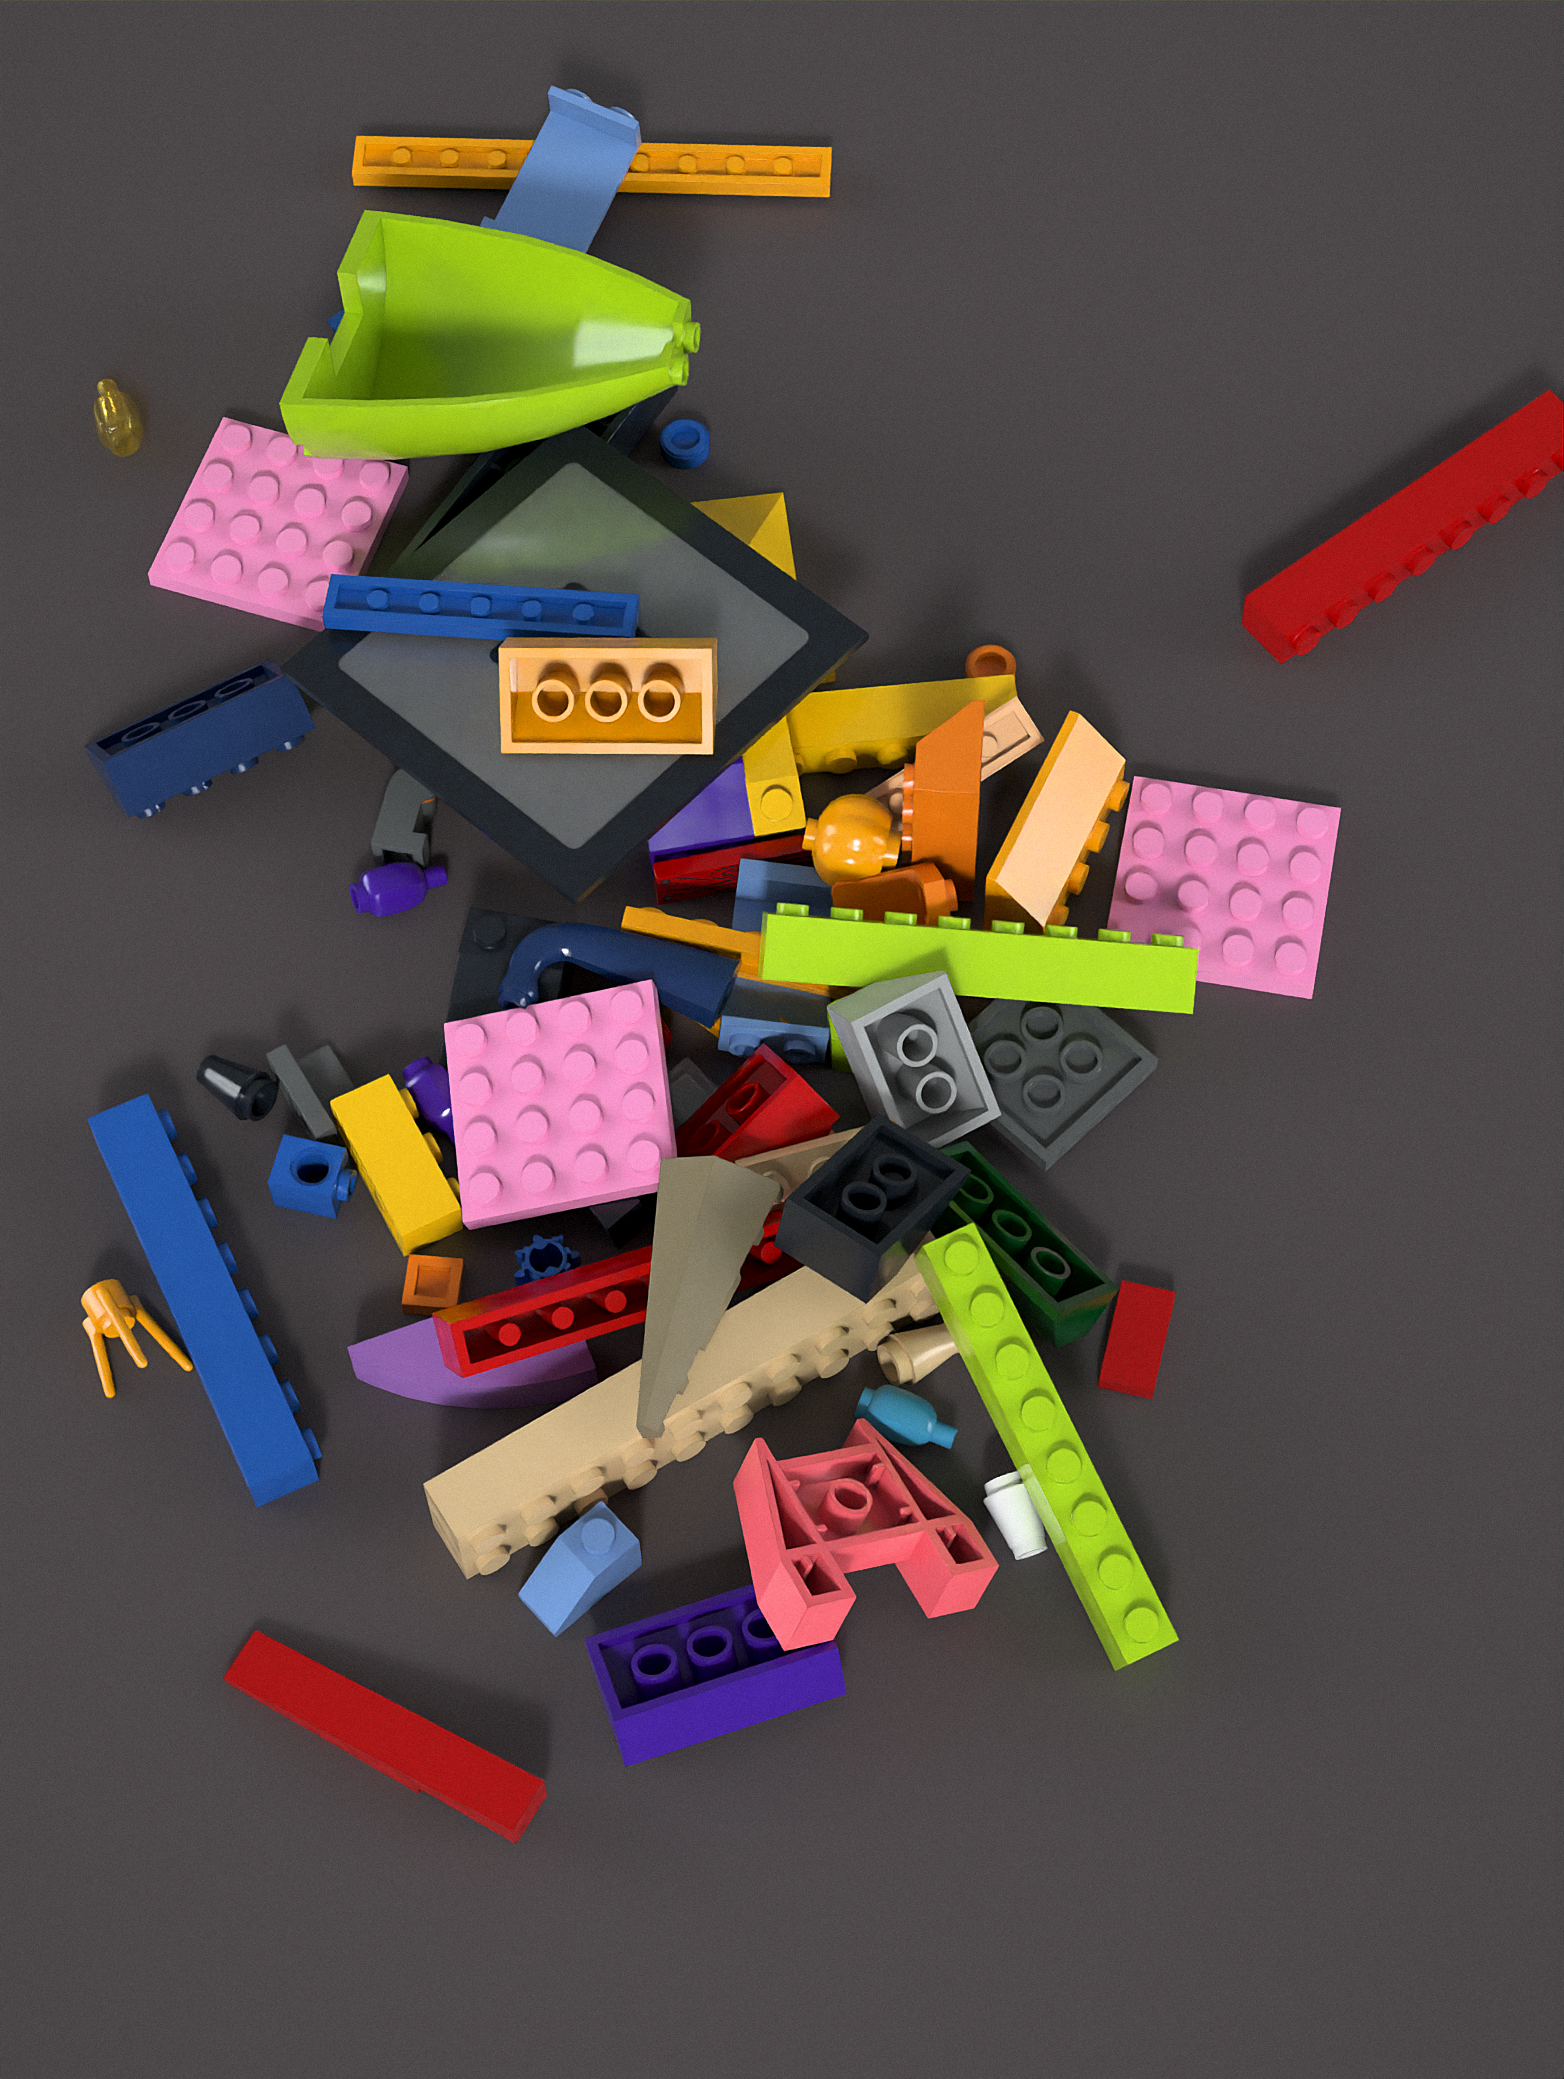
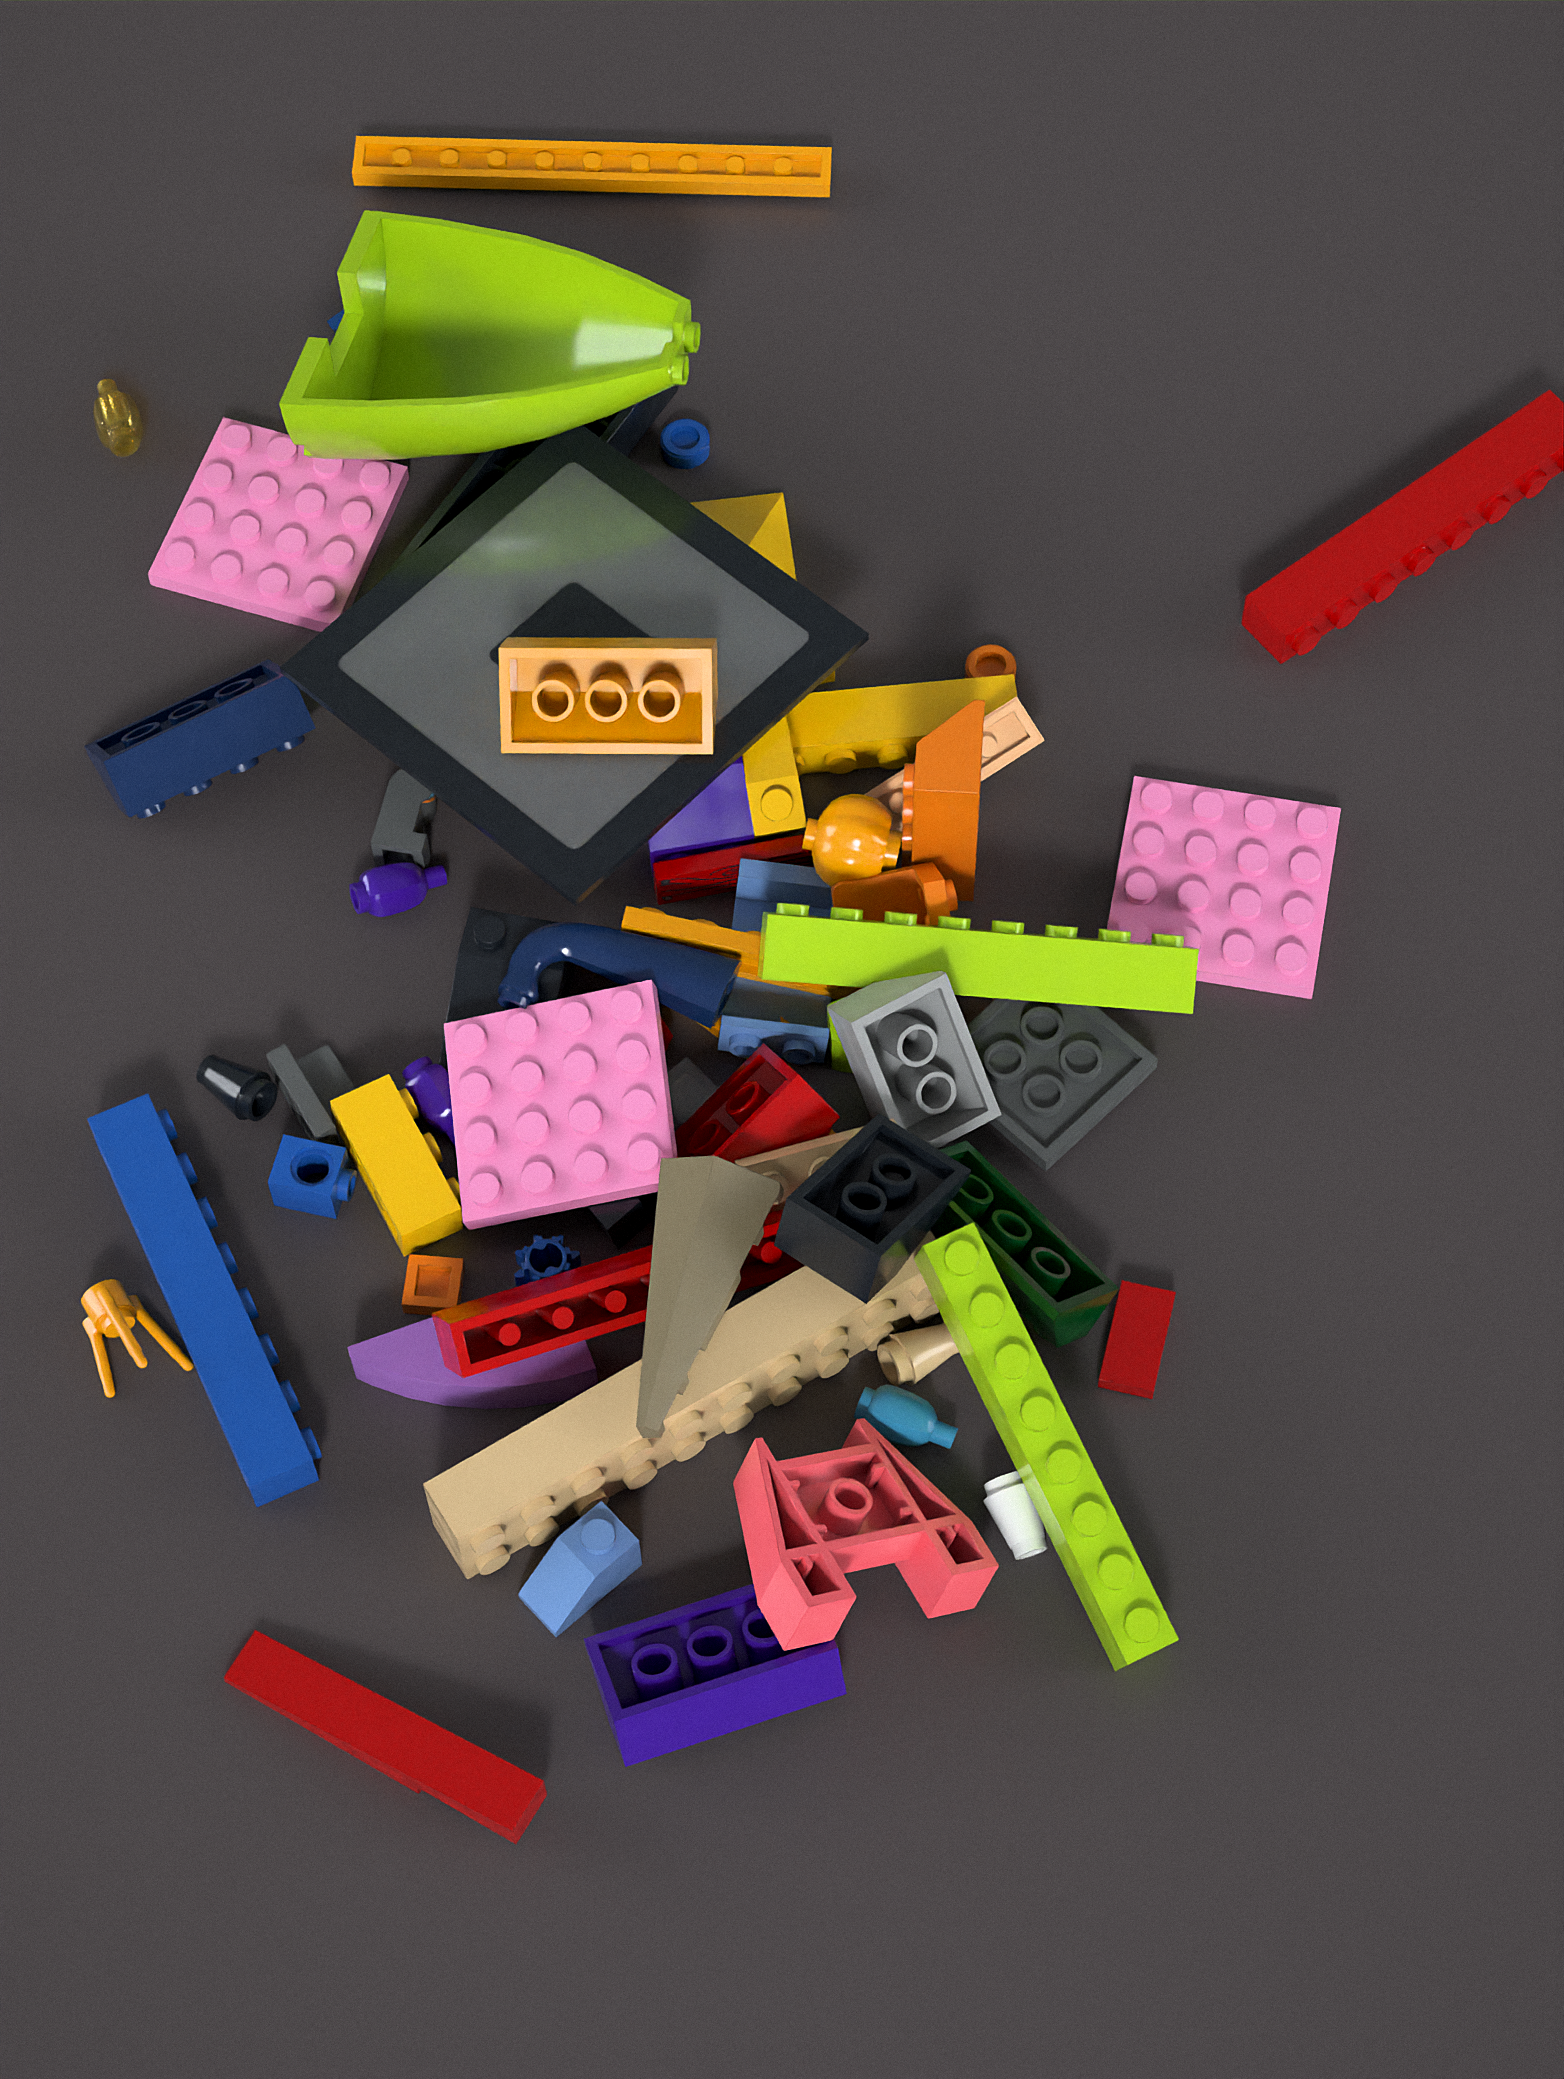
blue plate [322,574,640,641] -> none
medium blue panel [480,85,642,253] -> none
light orange slope [983,710,1130,934] -> none

